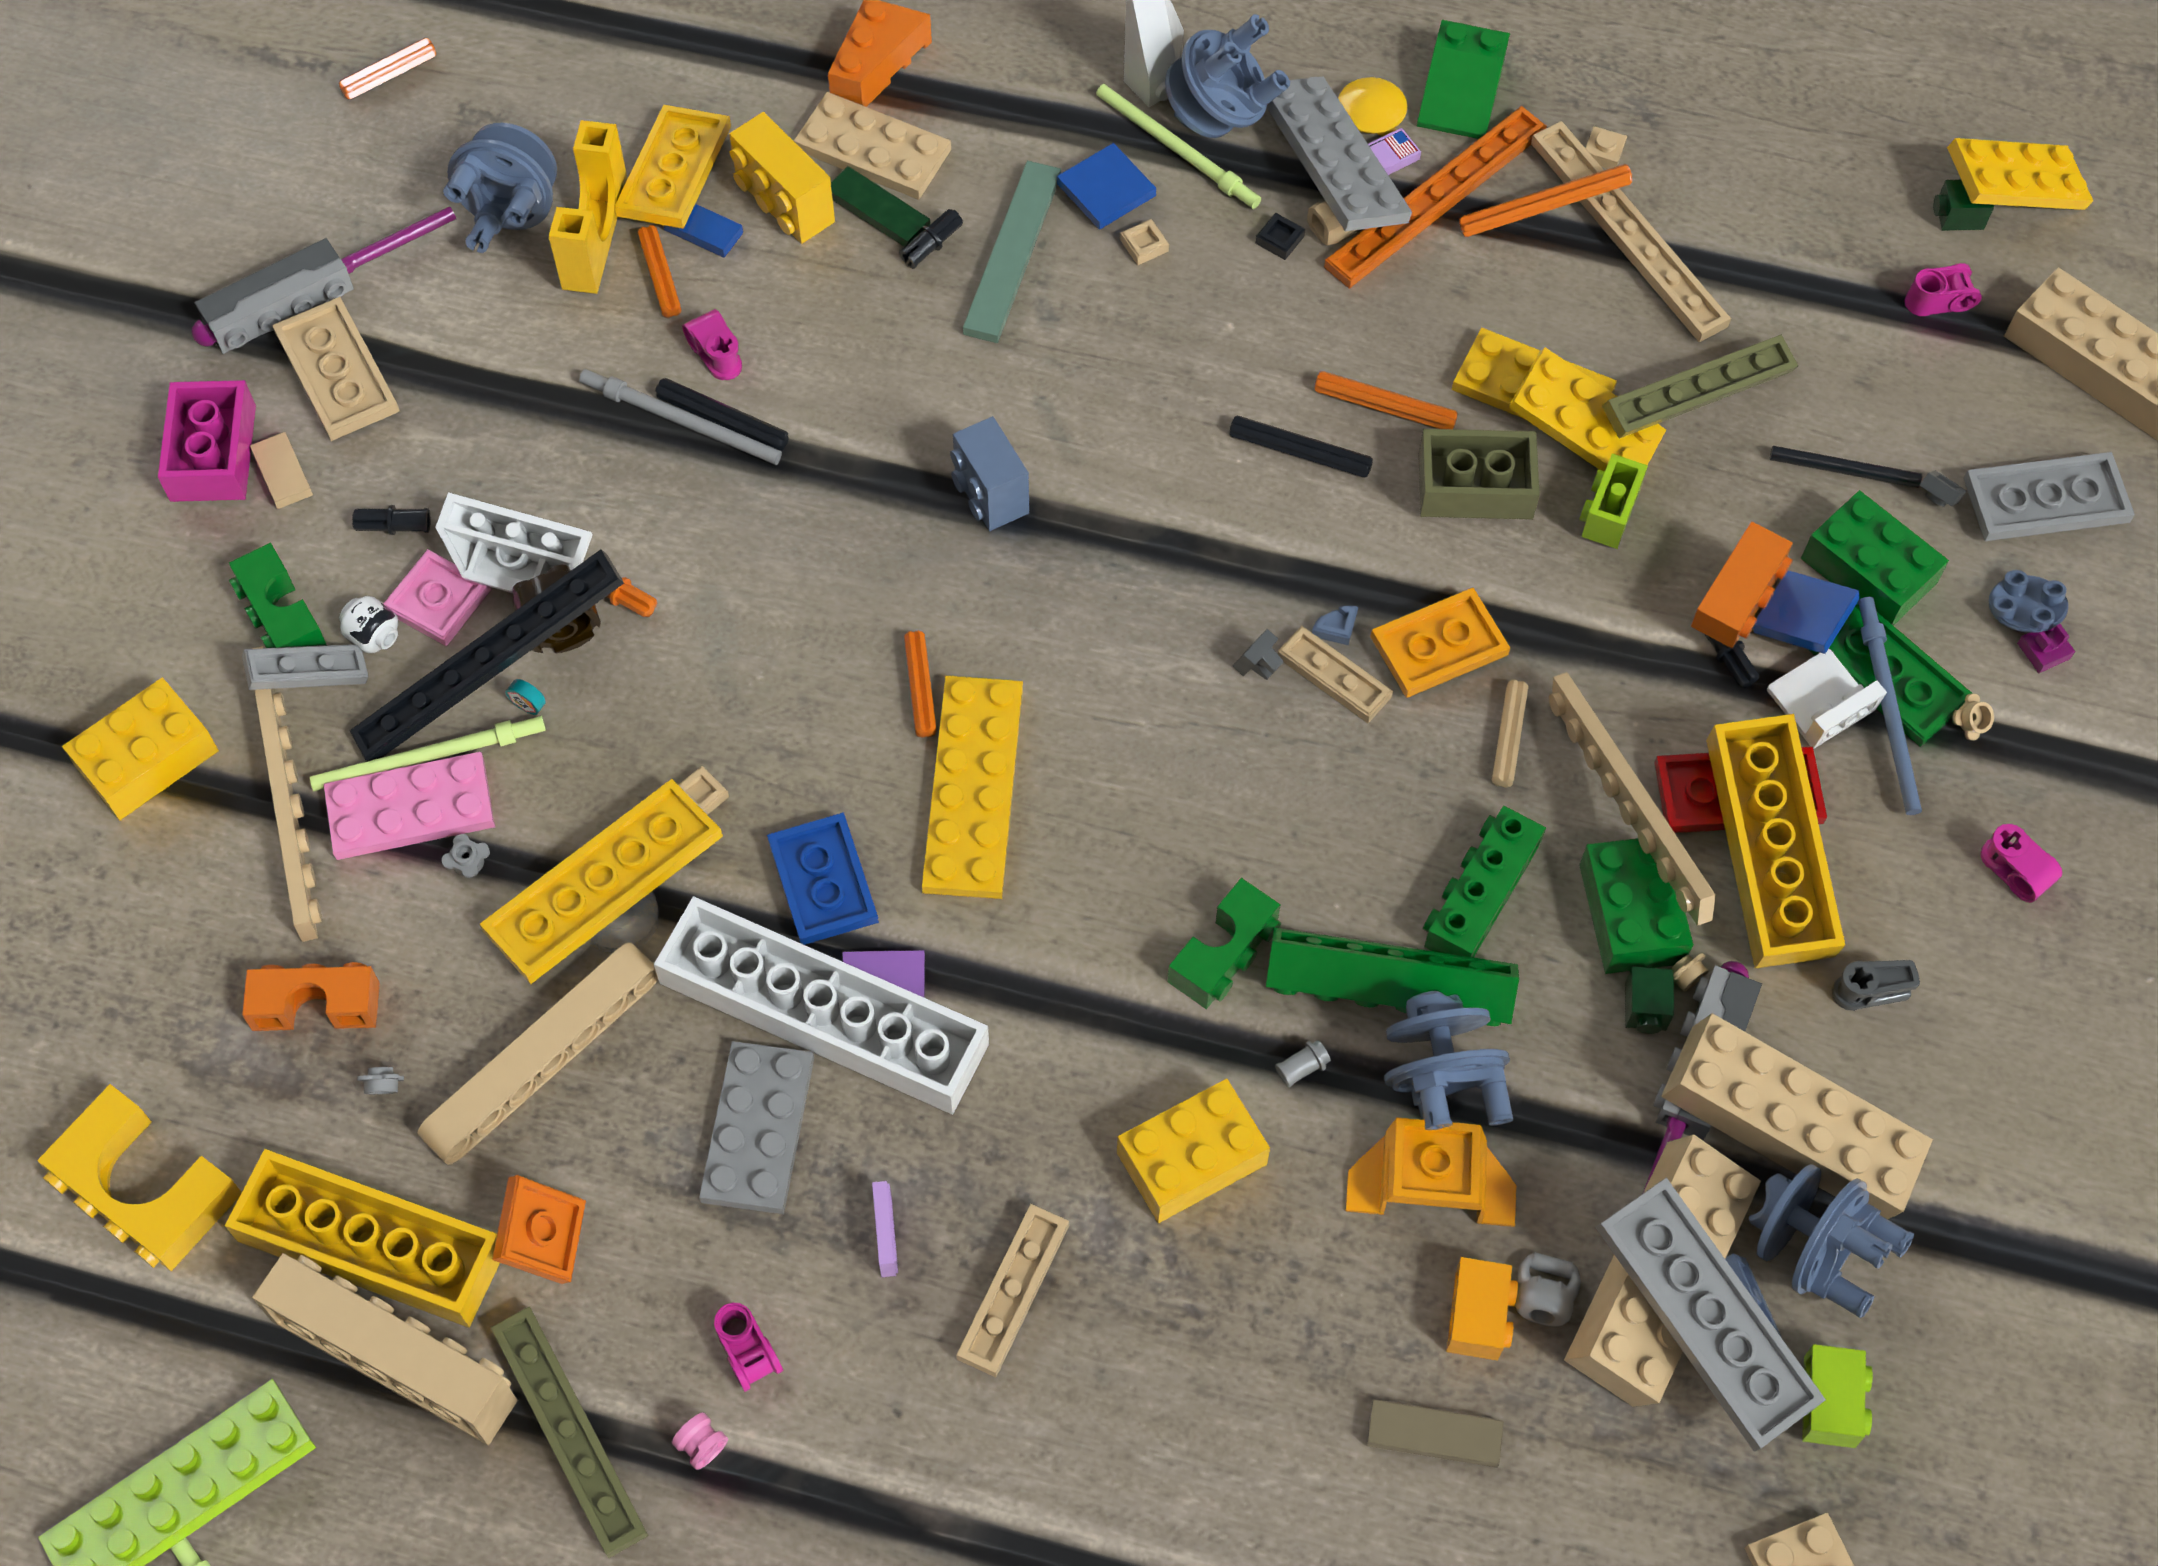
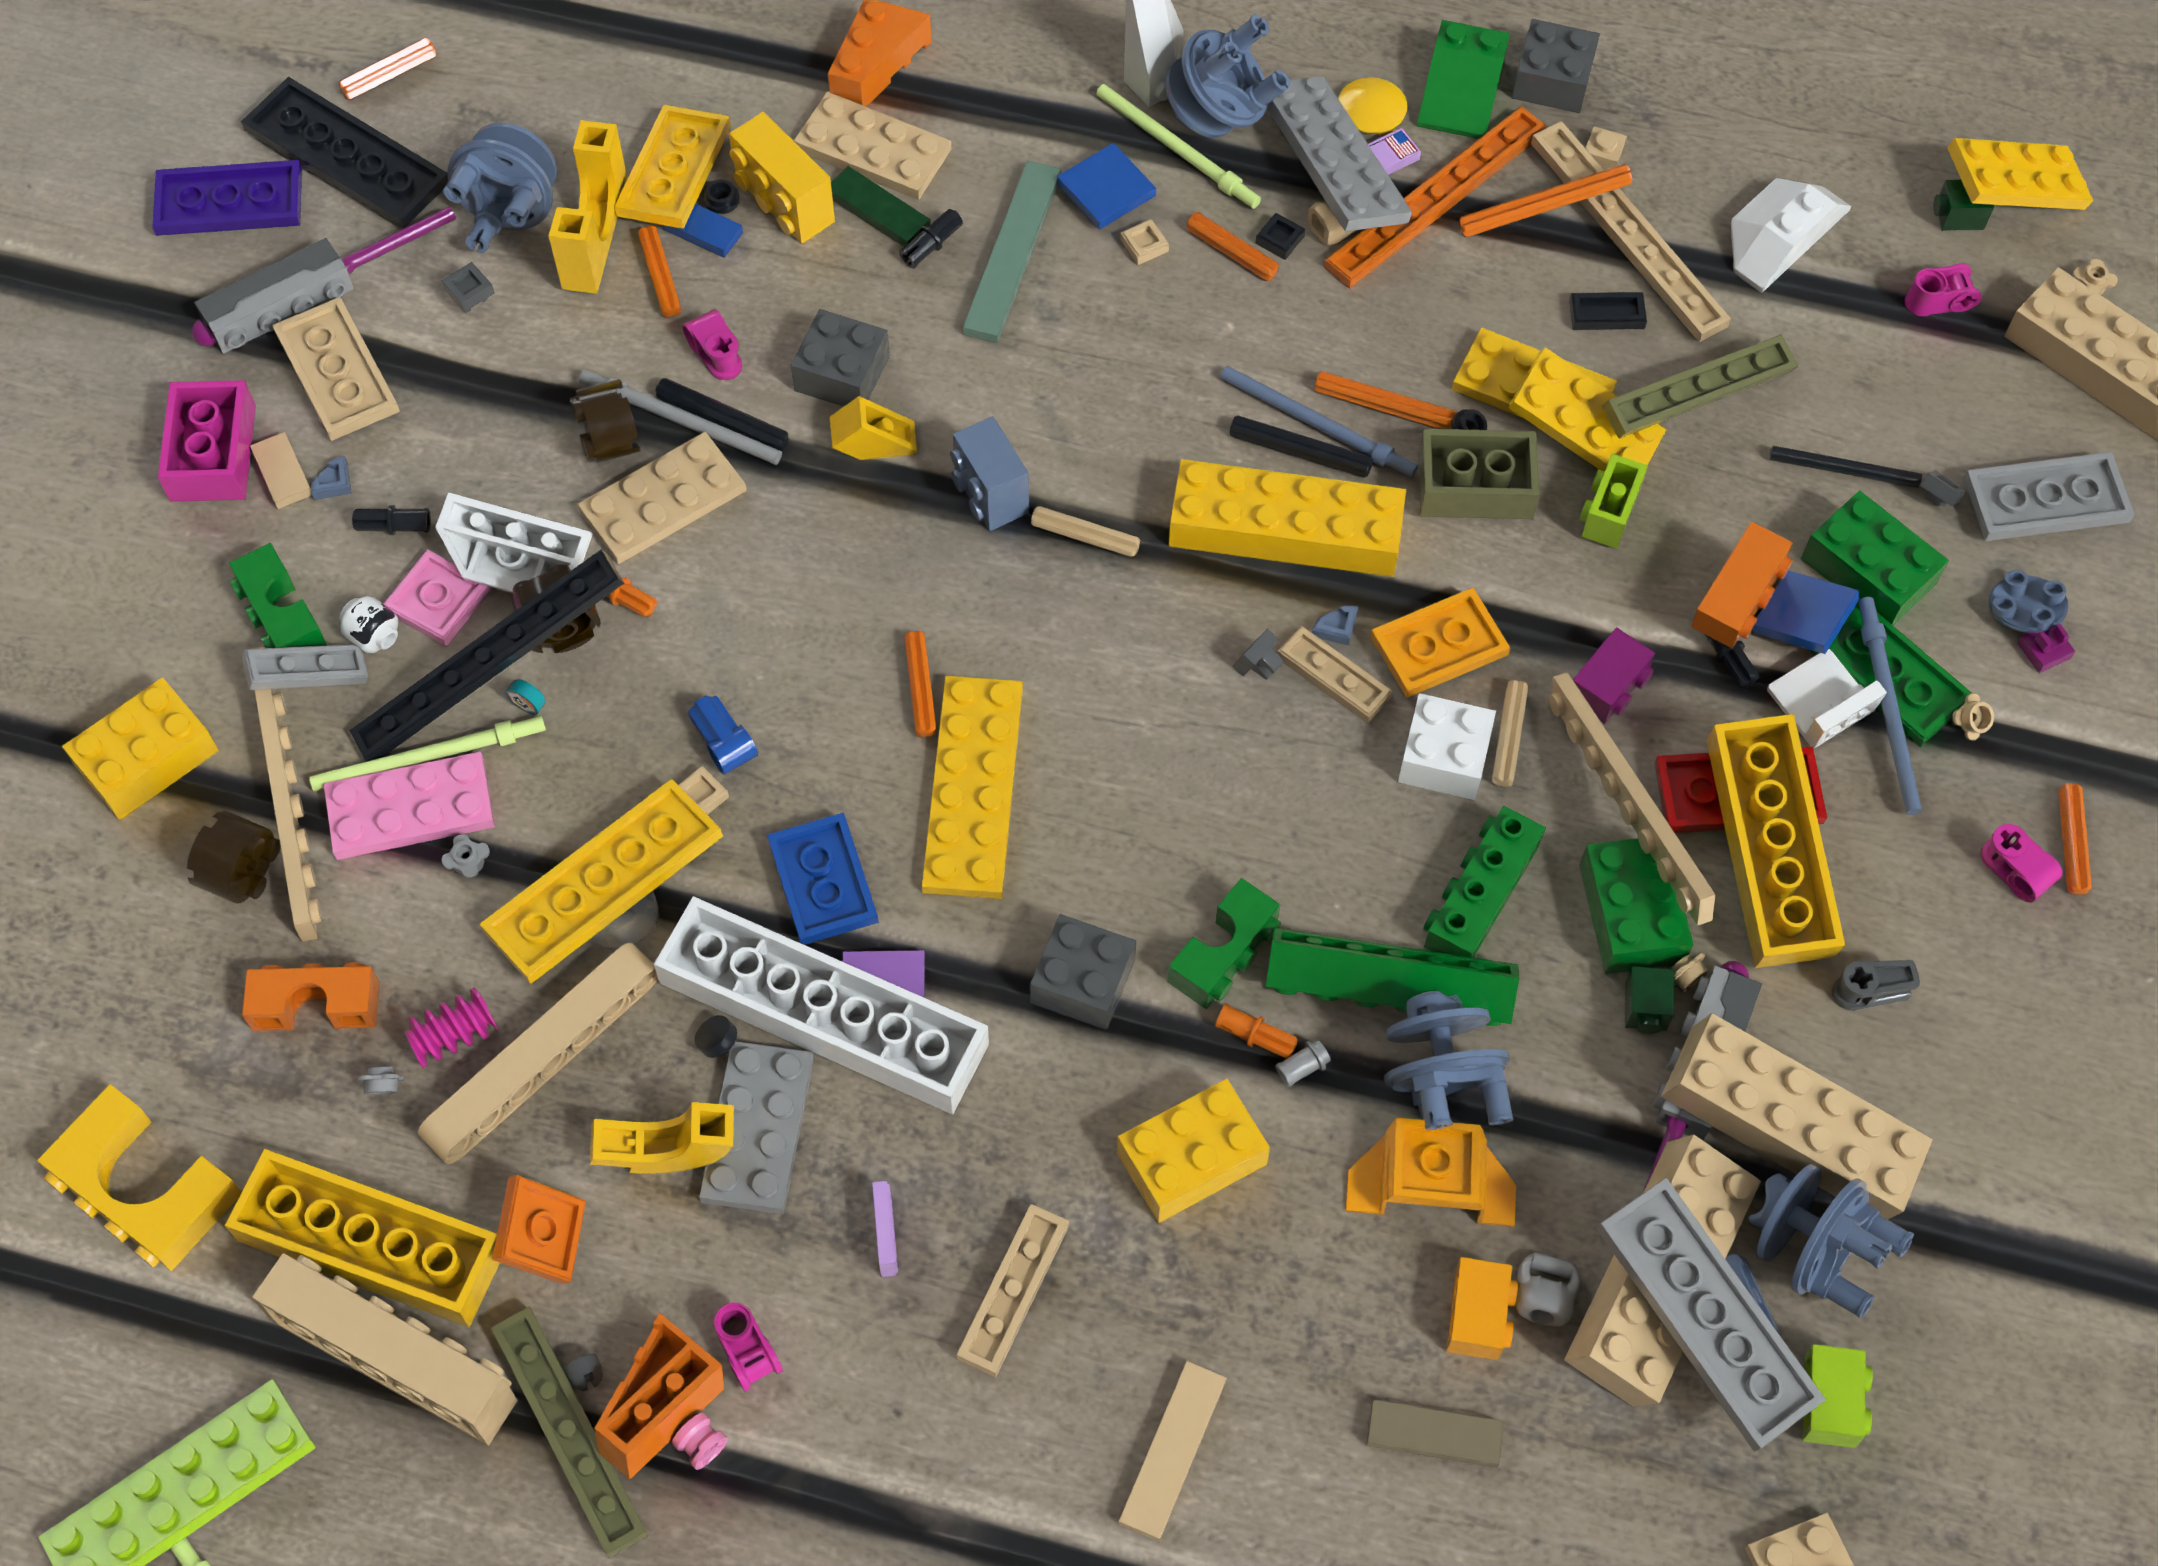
none -> dark purple plate [152,160,302,236]
none -> dark brown brick [187,810,281,904]
none -> black plate [241,76,449,228]
none -> sand blue tile [311,456,352,500]
none -> dark pink piece [404,987,499,1069]
none -> dark grey tile [441,262,495,313]
none -> dark grey hinge [564,1354,603,1392]
none -> dark brown brick [569,379,640,463]
none -> tan plate [577,432,746,565]
none -> yellow arch [590,1102,734,1174]
none -> orange wedge [595,1312,724,1480]
none -> blue piece [688,695,758,775]
none -> black tile [695,1015,737,1058]
none -> black plate [704,179,740,214]
none -> dark grey brick [791,309,890,407]
none -> yellow slope [829,396,917,460]
none -> dark grey brick [1030,914,1136,1030]
none -> tan axle [1031,506,1140,557]
none -> tan tile [1118,1361,1227,1542]
none -> yellow brick [1169,459,1406,577]
none -> orange axle [1186,212,1279,281]
none -> orange axle [1215,1003,1298,1058]
none -> sand blue bar [1220,366,1419,478]
none -> white brick [1398,693,1496,800]
none -> black plate [1451,409,1487,430]
none -> dark grey brick [1512,19,1600,113]
none -> black tile [1569,292,1647,330]
none -> magenta brick [1573,627,1655,724]
none -> white wedge [1731,178,1851,293]
none -> orange axle [2058,783,2092,895]
none -> tan plate [2073,259,2118,295]

